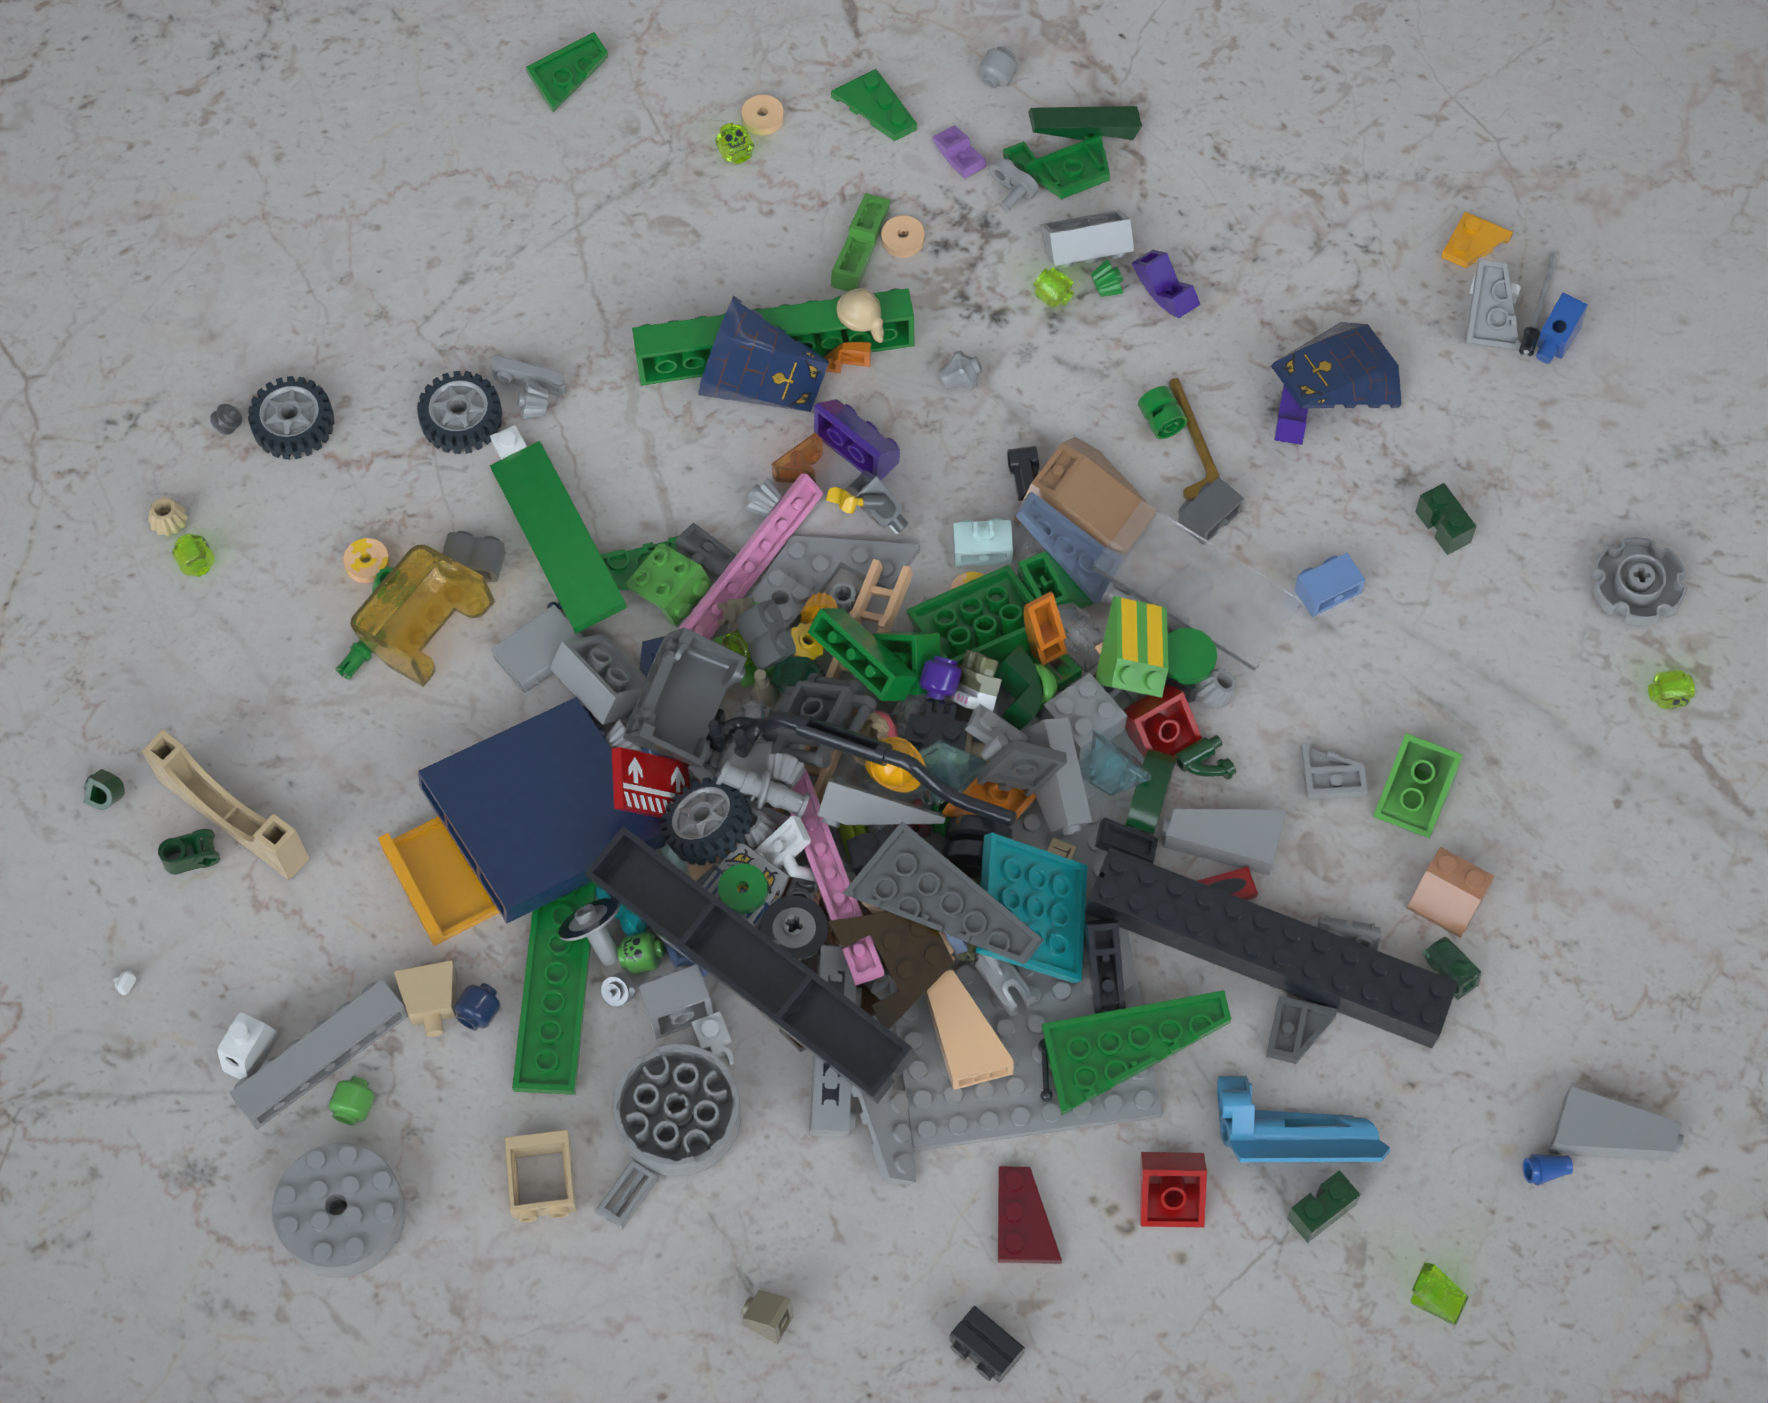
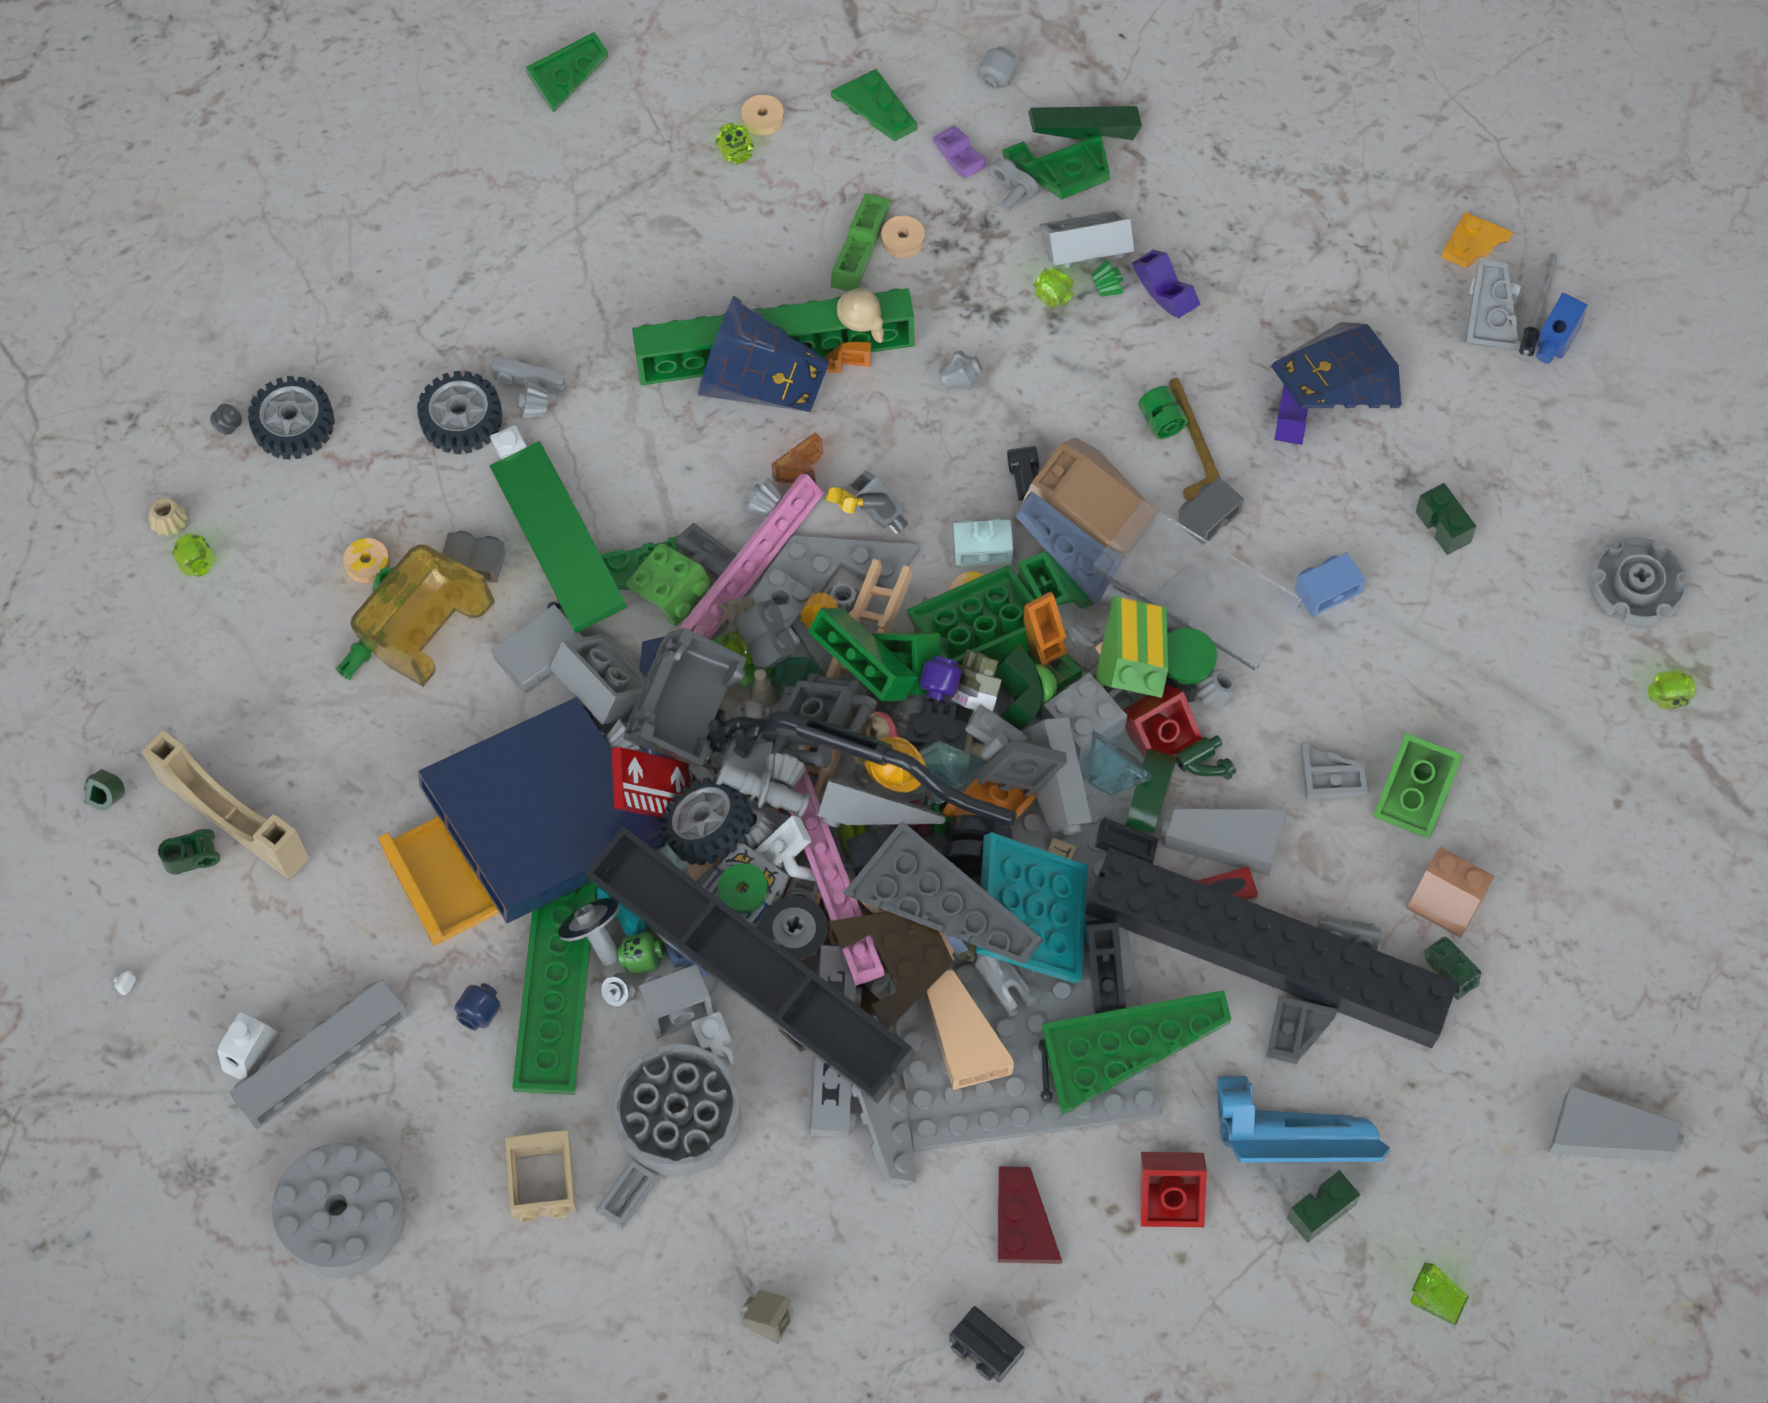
bright green head [329,1076,375,1126] -> none
tan torso [394,960,457,1037] -> none
yellow piece [791,623,825,661] -> none
dark purple slope [814,399,900,481] -> none
blue cone [1522,1154,1573,1186] -> none

